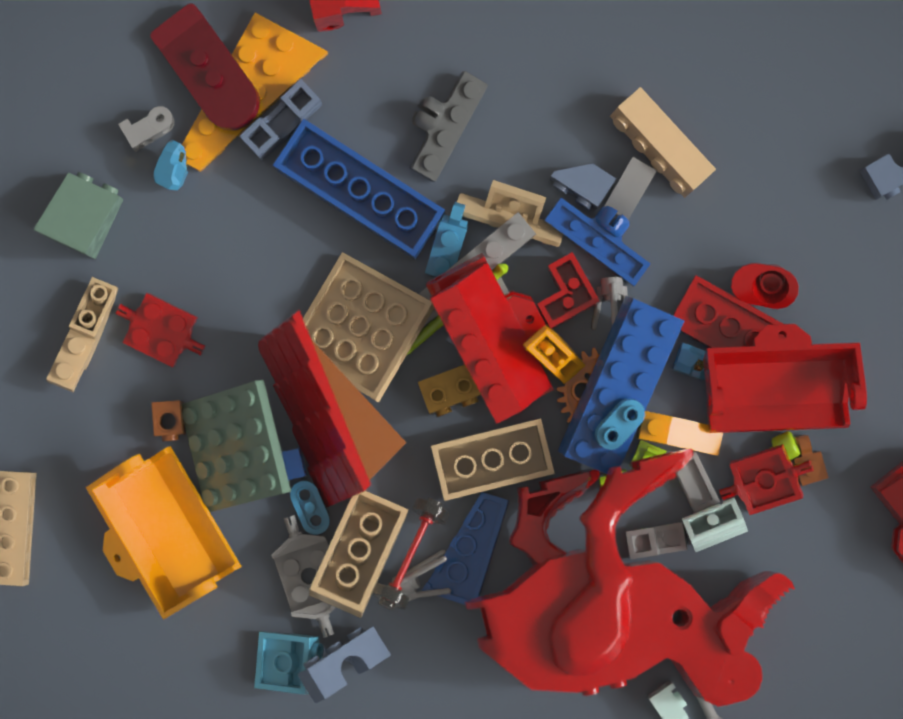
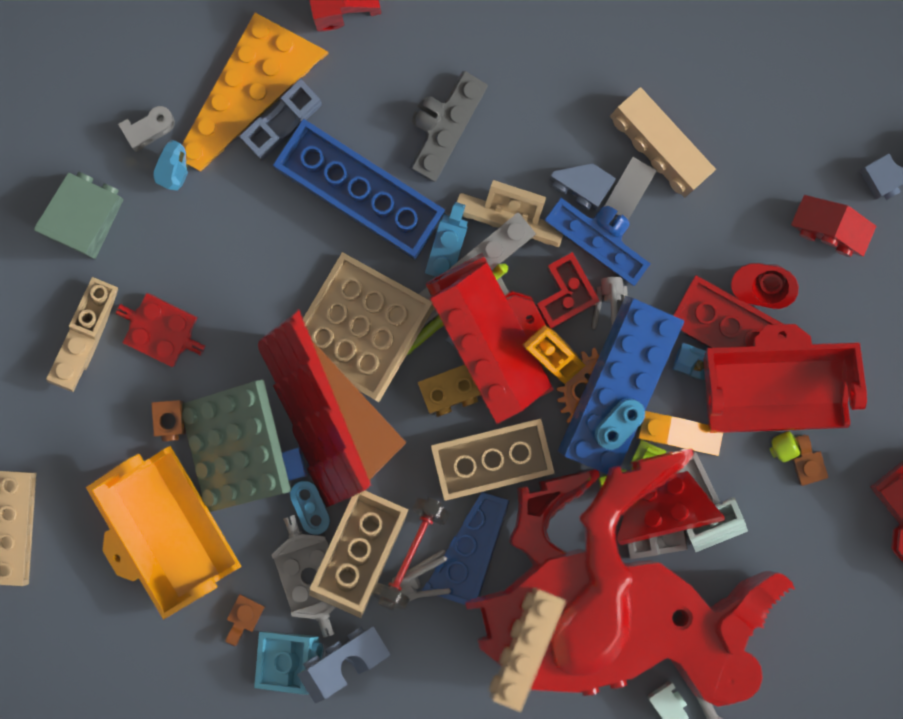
dark red piece [150,3,260,131] -> none
red plate [719,444,814,515] -> none
none -> dark orange plate [225,594,265,646]
none -> tan brick [488,588,565,712]
none -> red wing [617,471,725,545]
none -> red brick [791,195,877,257]

